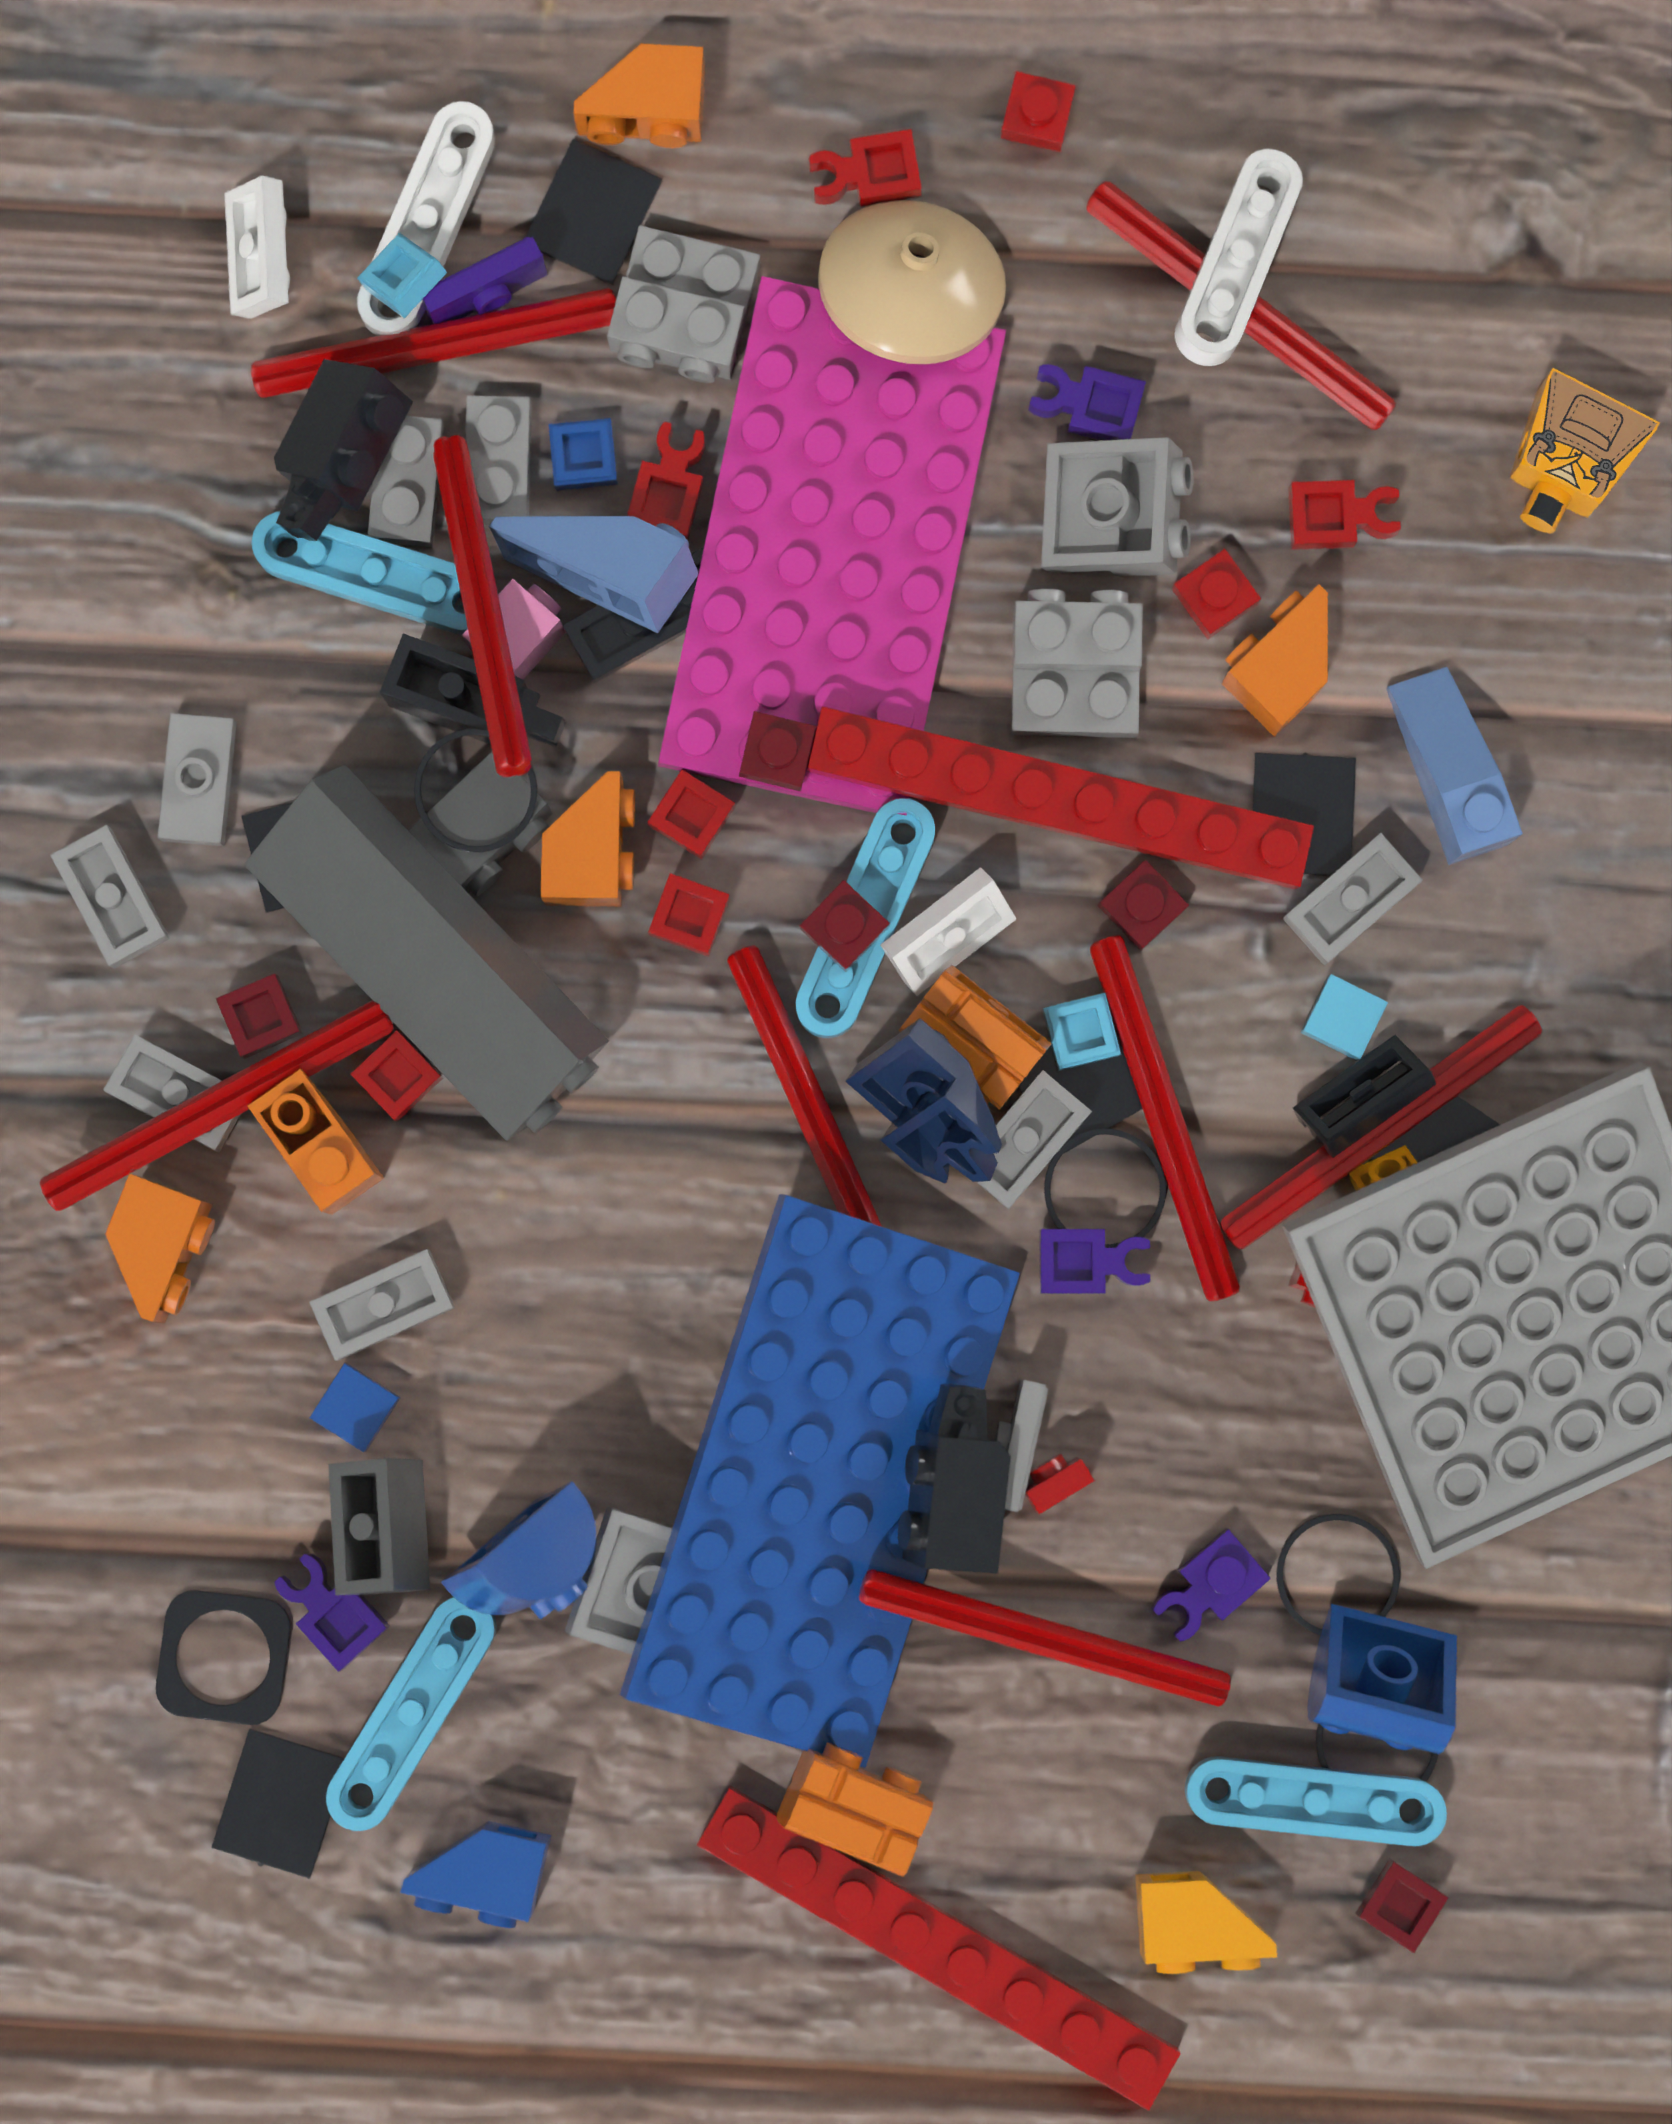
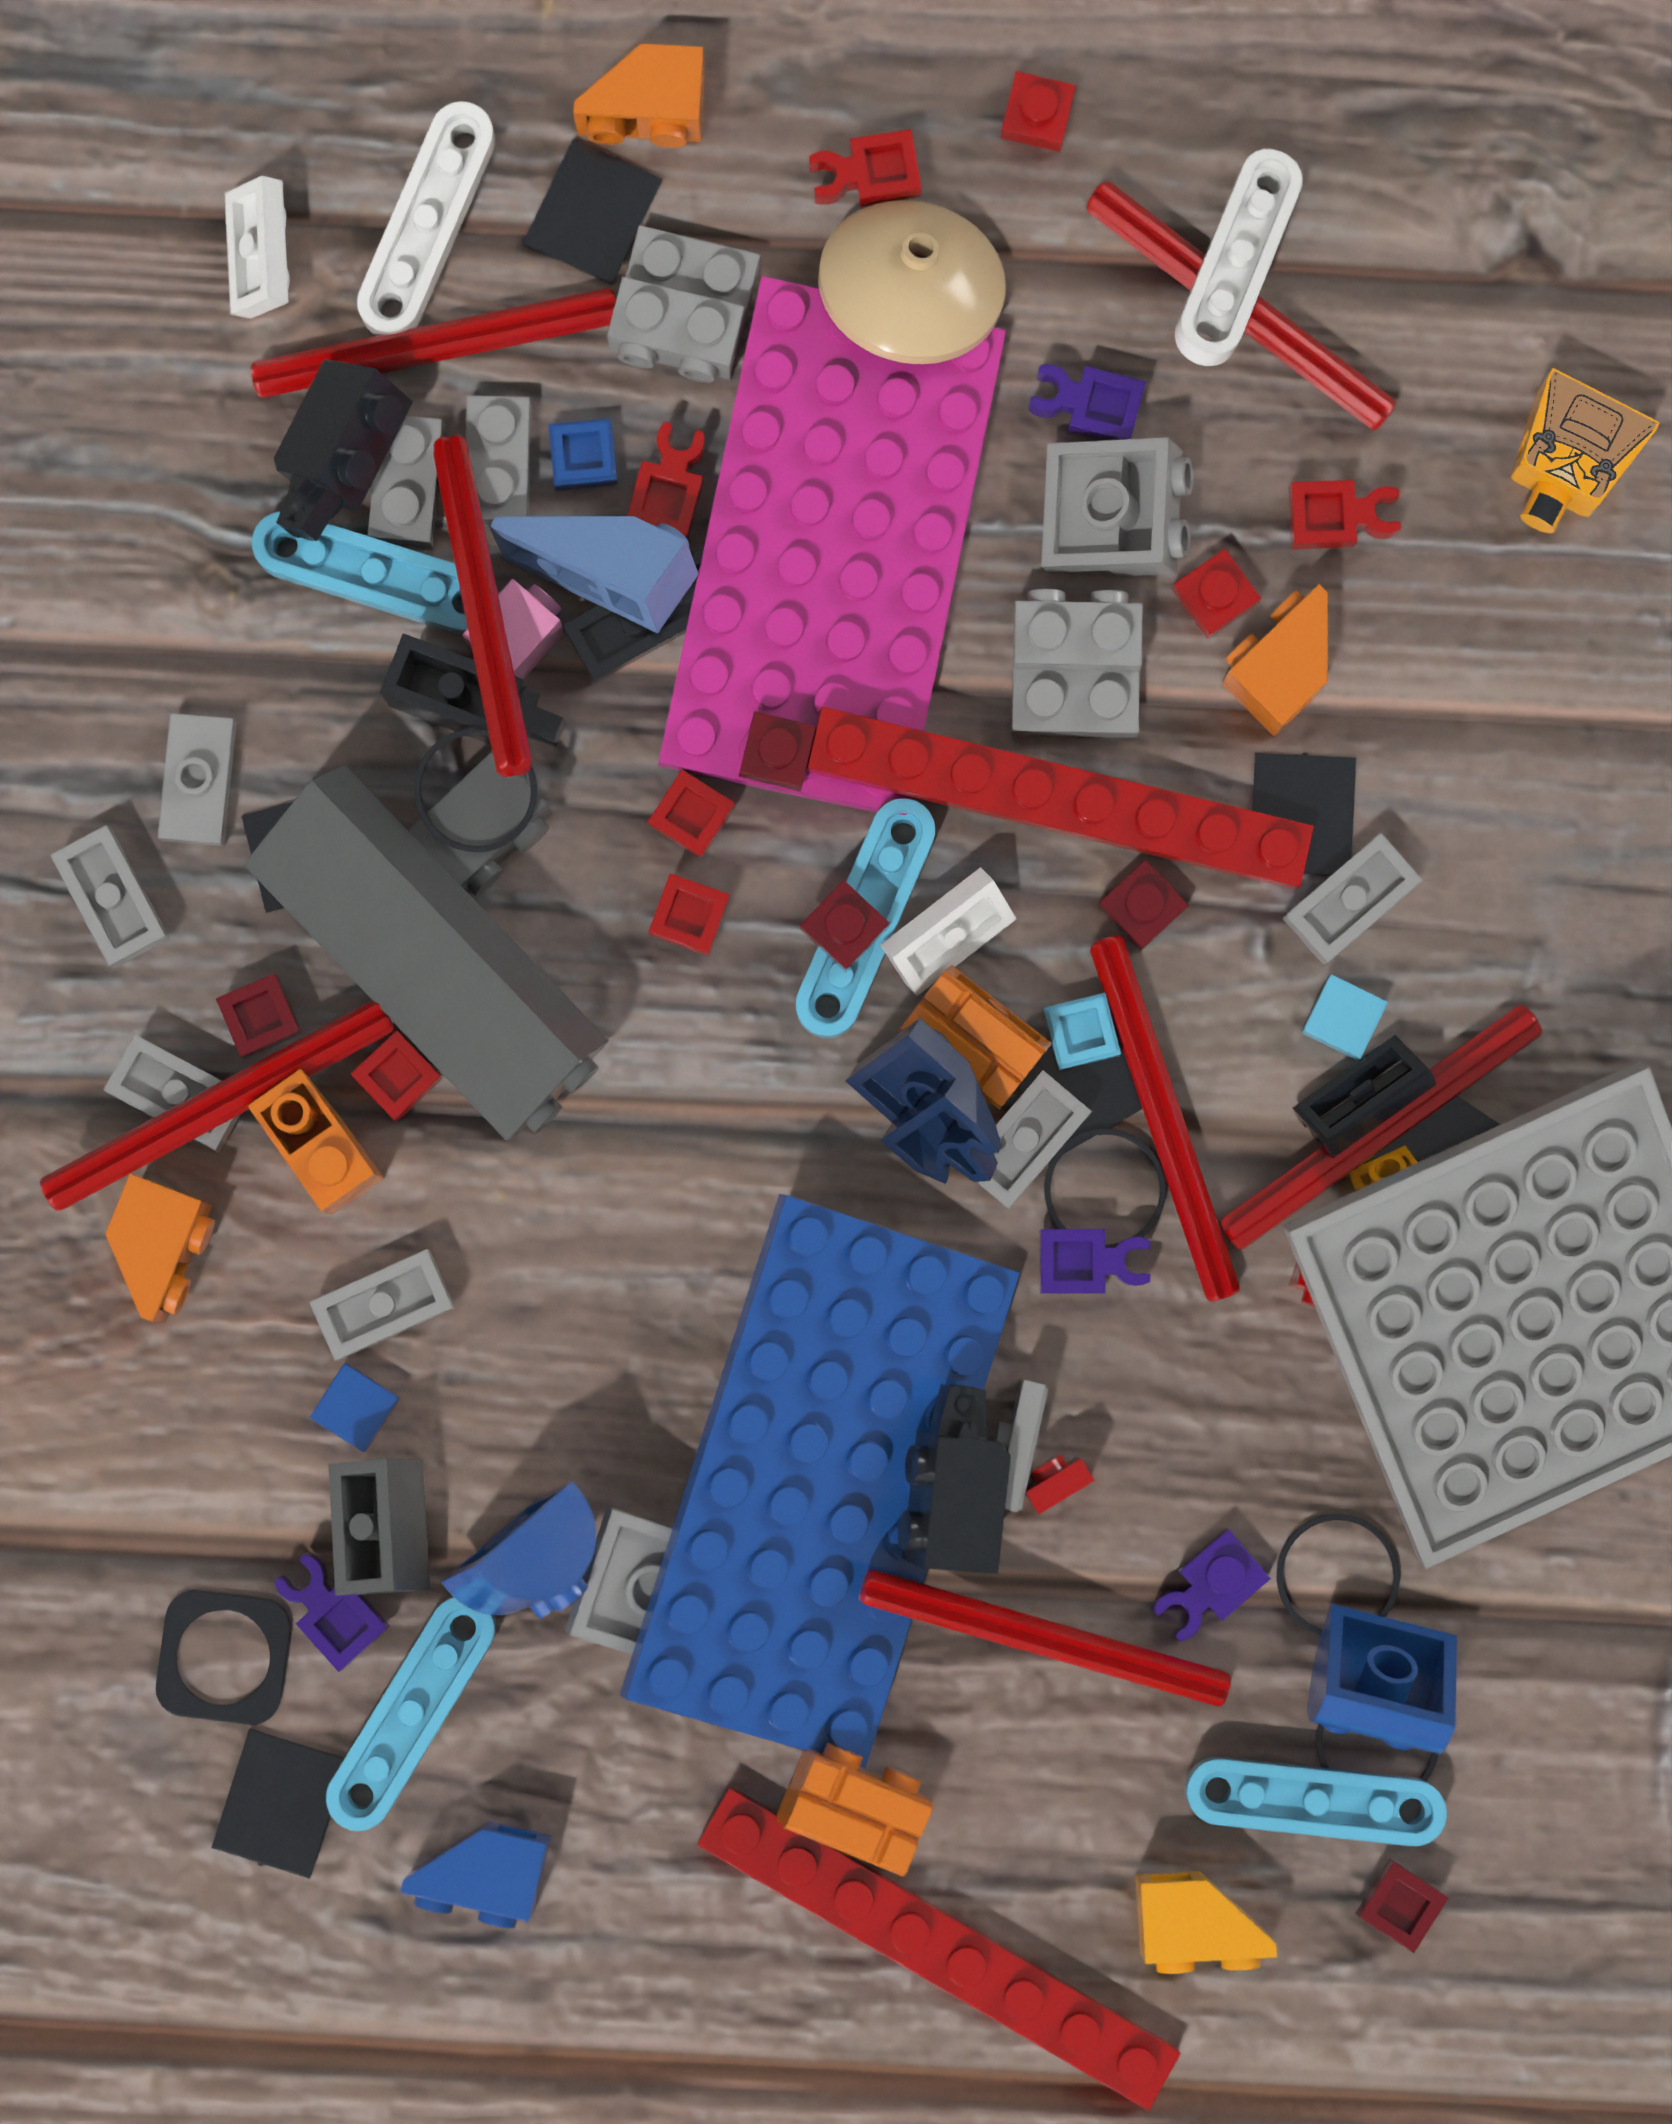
medium azure tile [357,233,447,319] -> none
dark purple plate [422,236,548,324] -> none
orange slope [541,771,635,907] -> none
red axle [727,945,882,1227] -> none
medium blue slope [1386,667,1523,865] -> none

